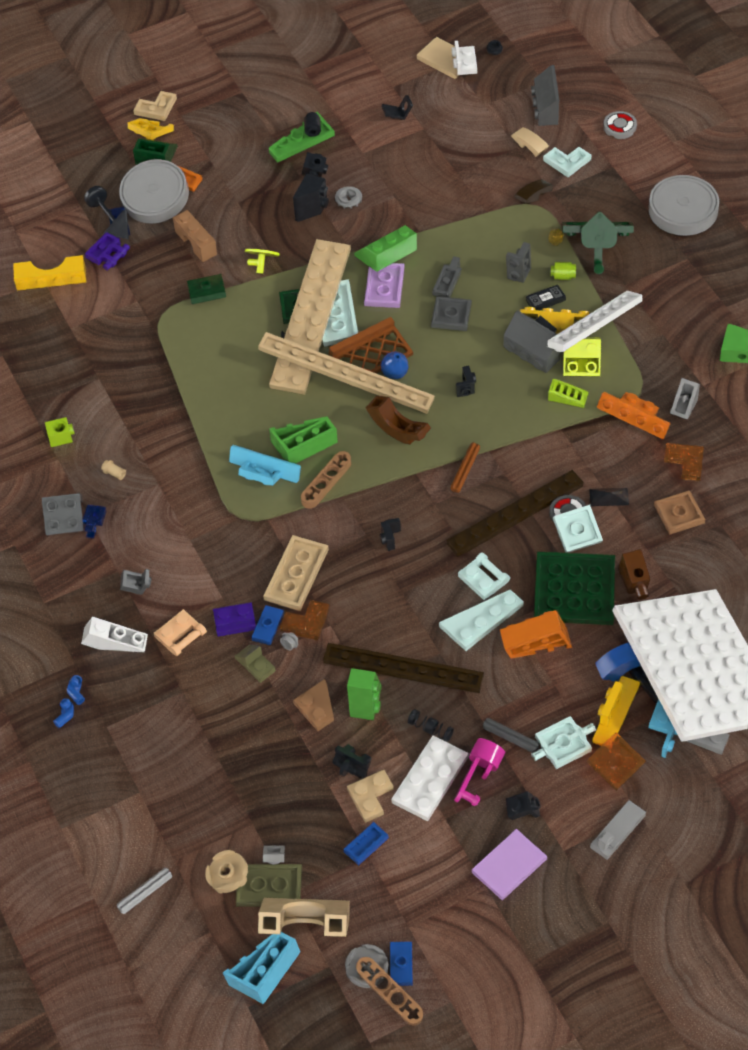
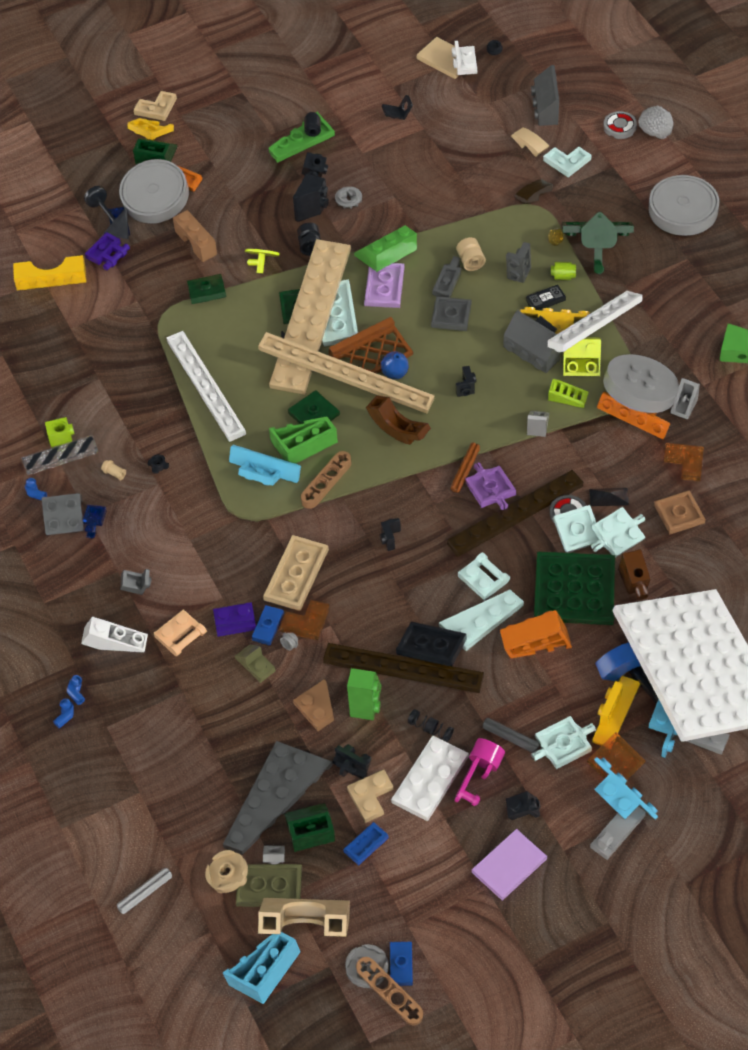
none -> clear tile [22,435,99,475]
none -> blue arm [25,478,47,500]
none -> black plate [147,454,169,474]
none -> white plate [167,331,246,442]
none -> dark grey wing [223,741,333,855]
none -> dark green slope [284,803,335,852]
none -> dark green plate [288,390,340,424]
none -> black wheel [297,223,321,256]
none -> black plate [396,622,467,667]
none -> tan wheel [456,237,486,271]
none -> medium lavender plate [465,463,516,510]
none -> light grey slope [527,411,549,437]
none -> light aqua plate [591,507,646,558]
none -> medium azure bracket [594,757,658,820]
none -> light grey brick [603,354,679,413]
none -> light grey hair [638,105,674,139]

